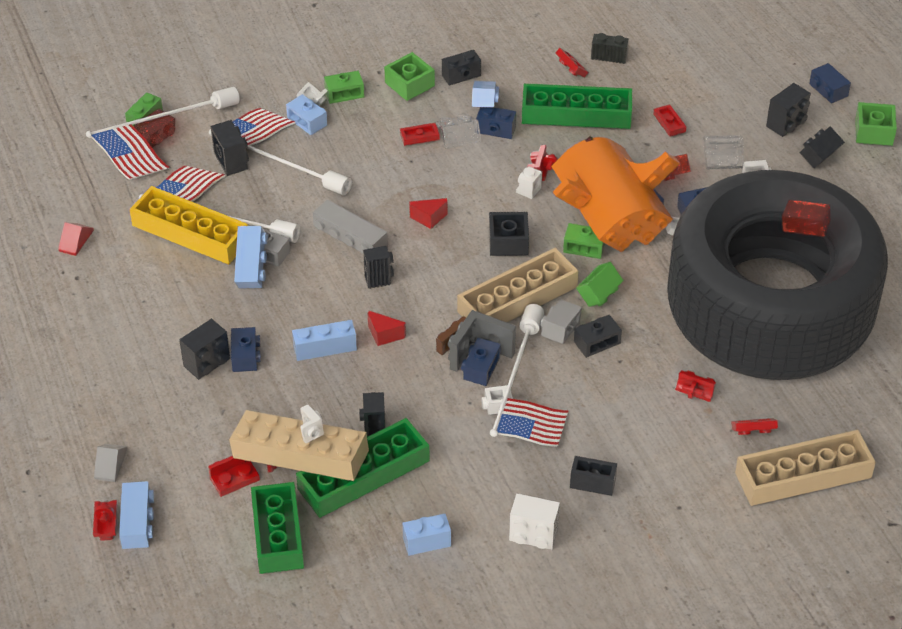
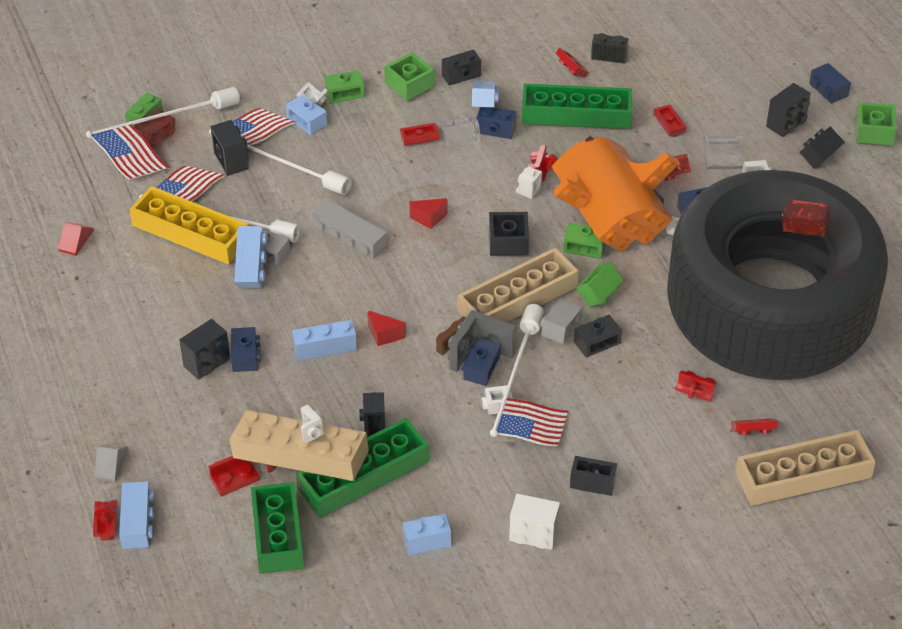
black brick [363,246,394,289] -> none

